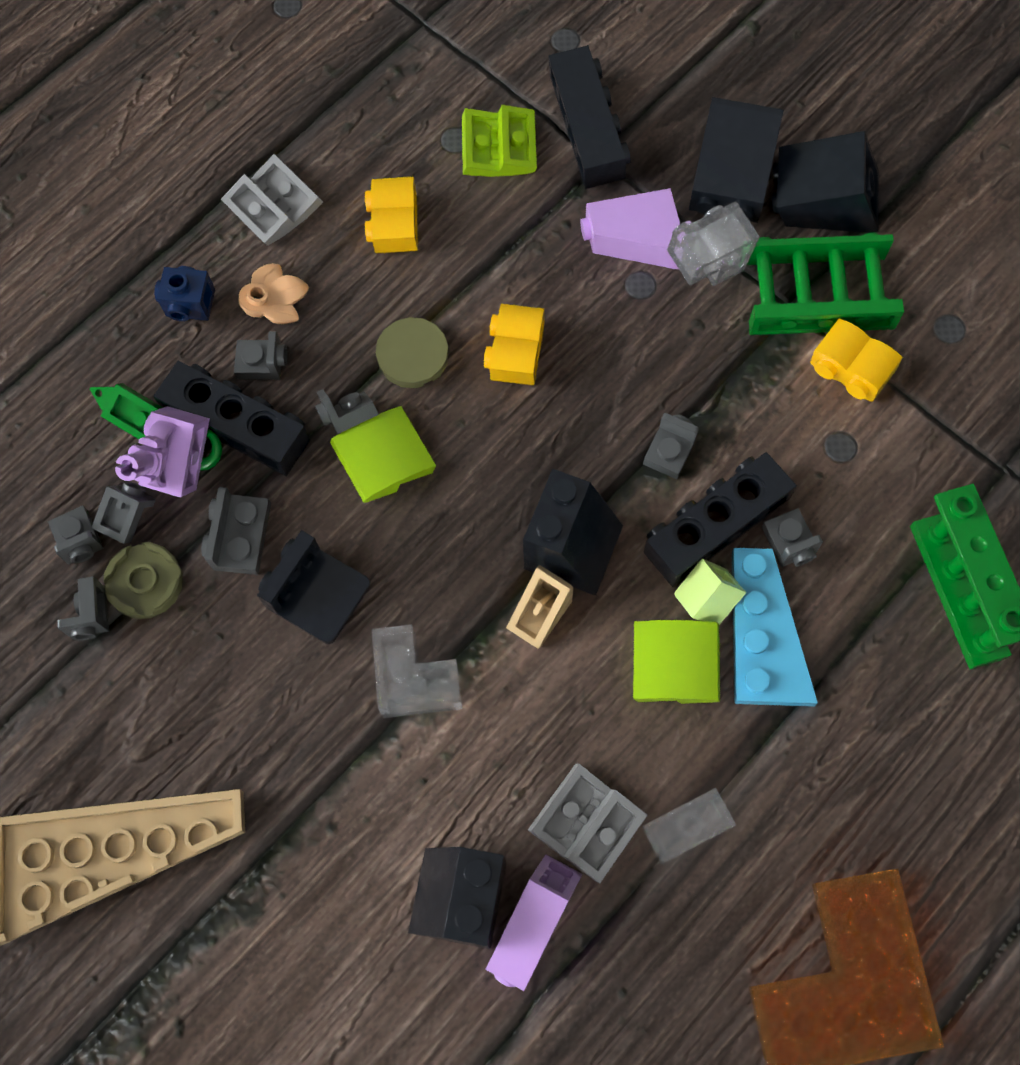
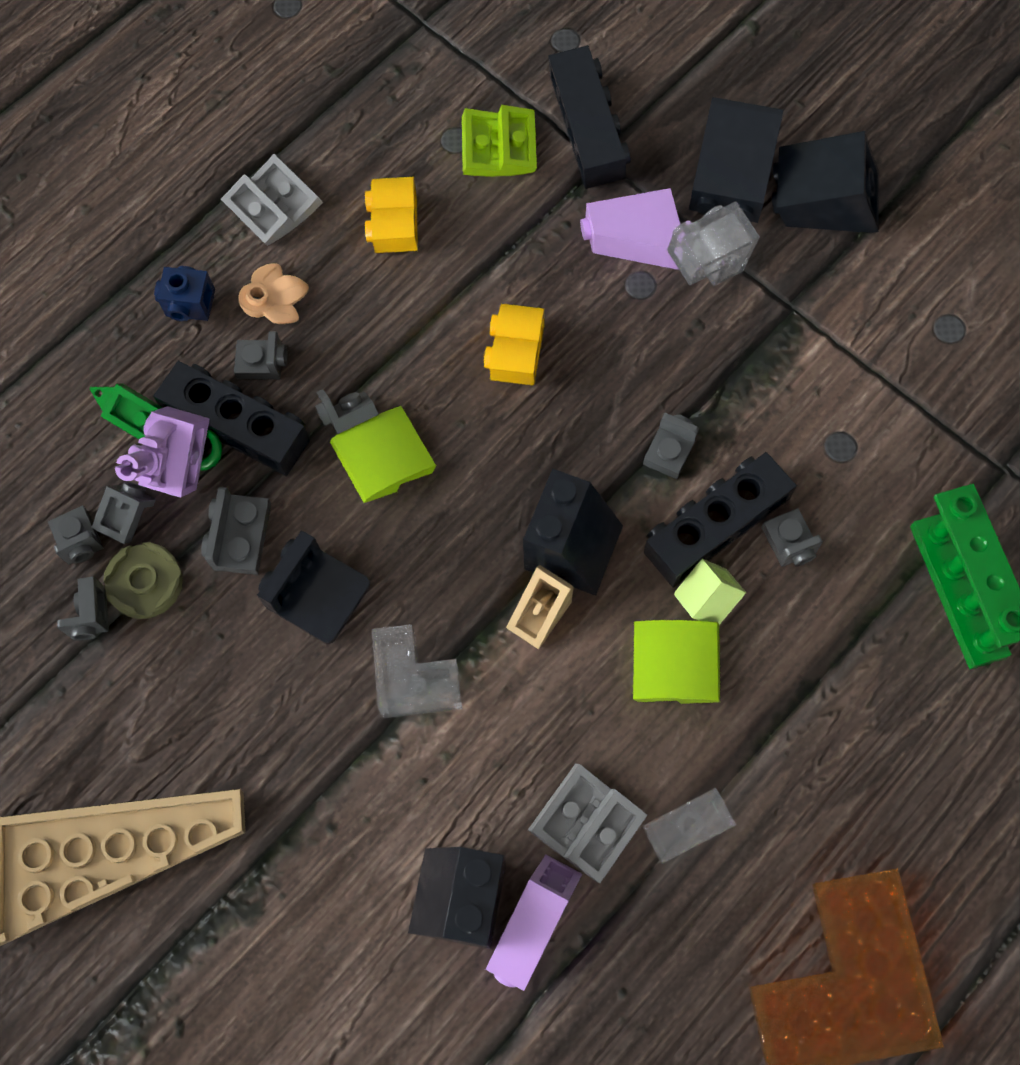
olive tile [375,317,449,388] -> none
medium azure wing [732,548,818,706] -> none
green fence [742,233,904,335] -> none
yellow brick [810,319,903,402] -> none

